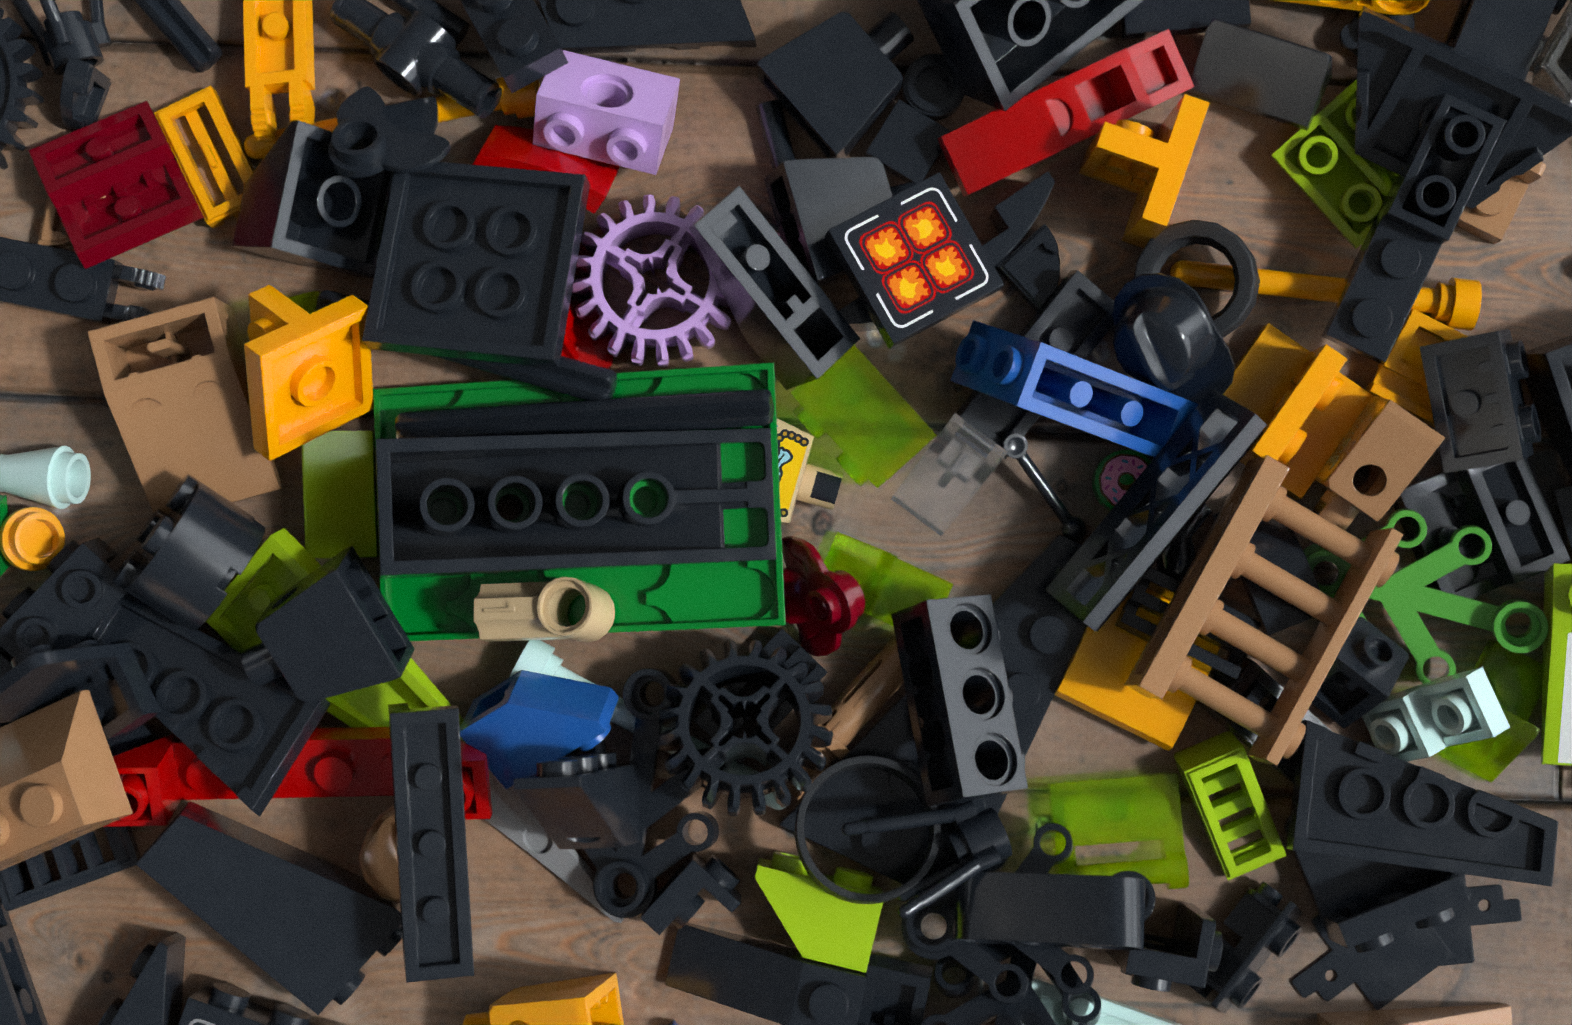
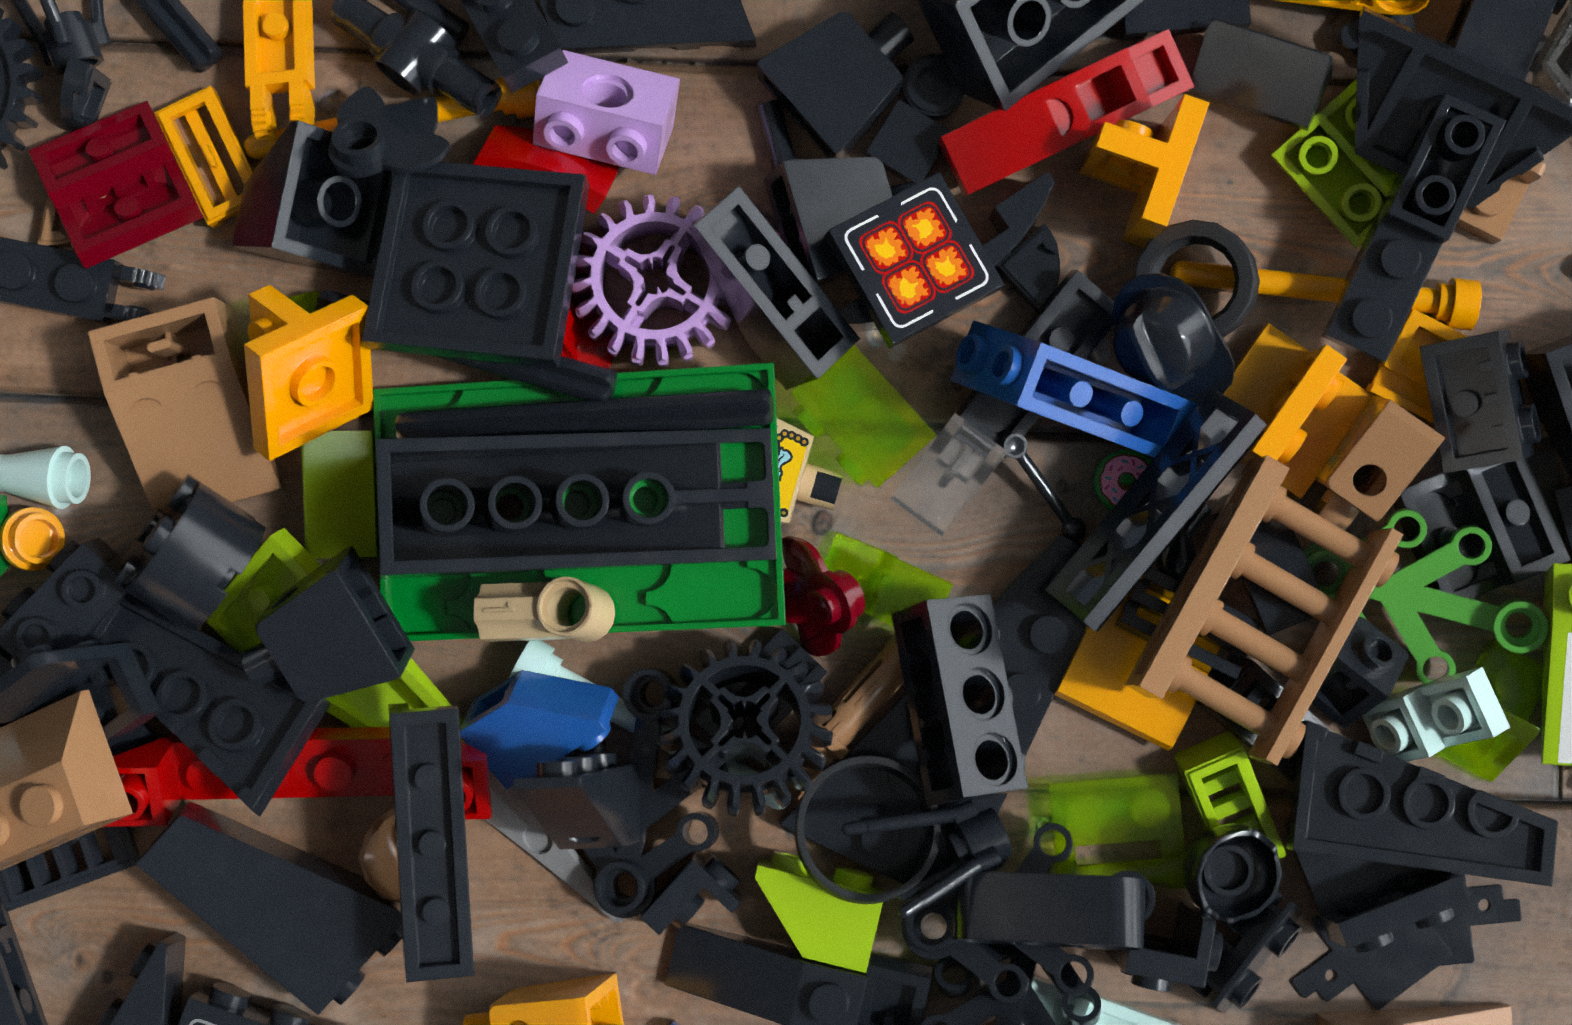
none -> black hair [1182,823,1283,924]

